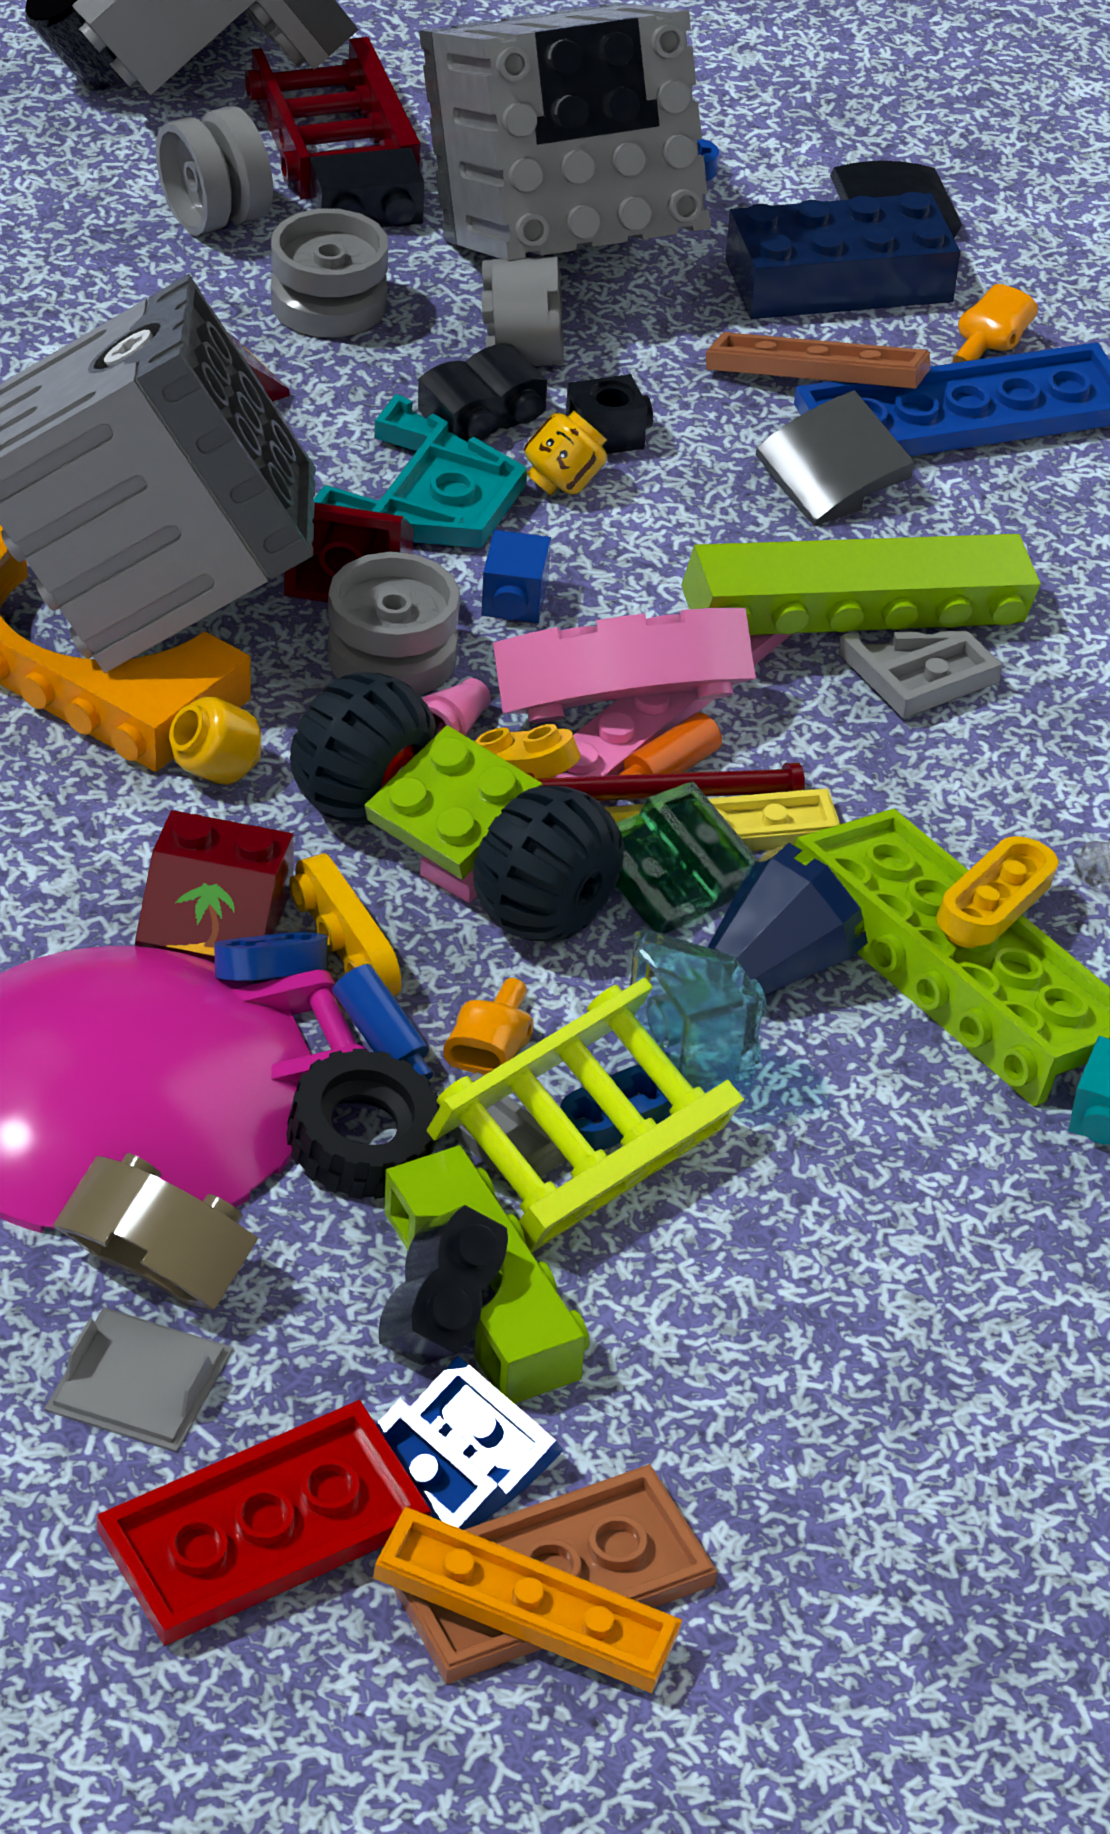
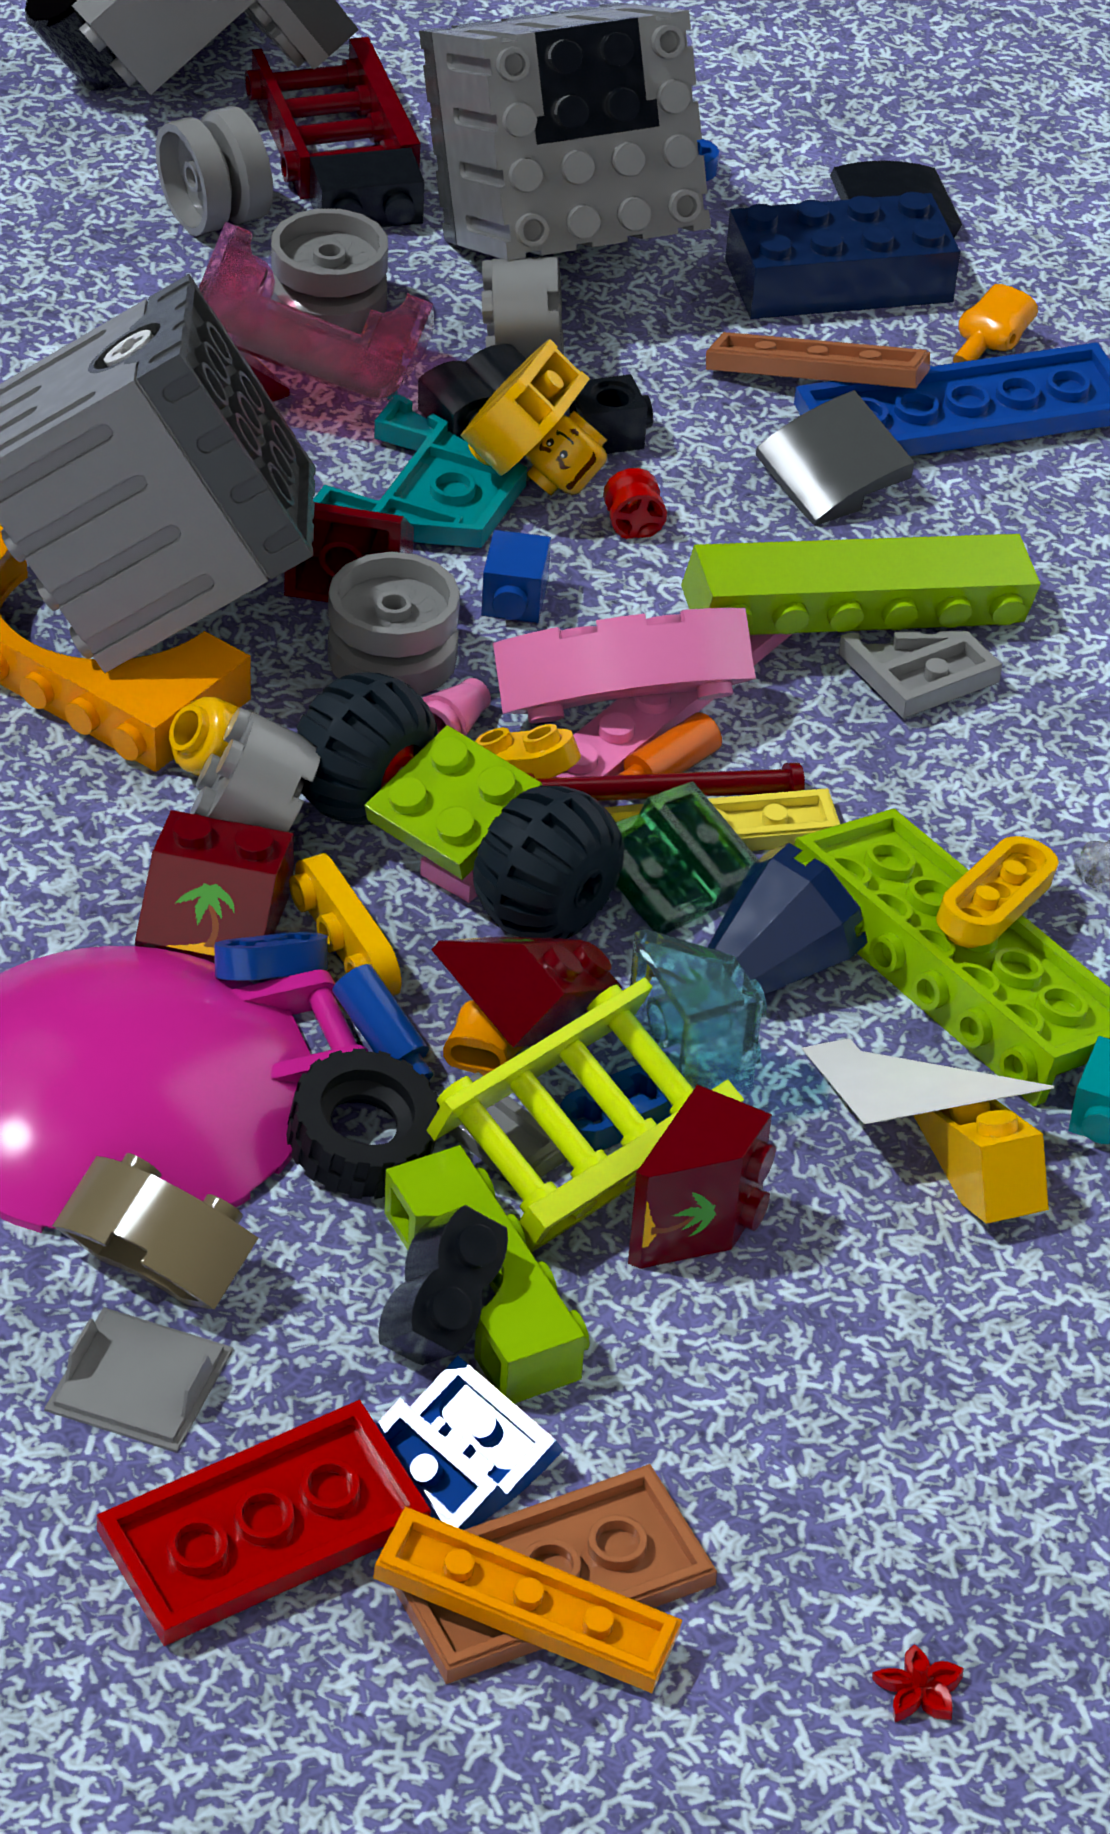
none -> light grey brick [190,707,321,832]
none -> clear pink windscreen [199,222,435,403]
none -> dark red slope [431,937,623,1048]
none -> yellow brick [460,339,590,476]
none -> red wheel [603,468,667,539]
none -> dark red slope [628,1084,776,1269]
none -> white sticker [802,1039,1054,1124]
none -> red plant [872,1644,964,1723]
none -> yellow slope [913,1100,1049,1224]

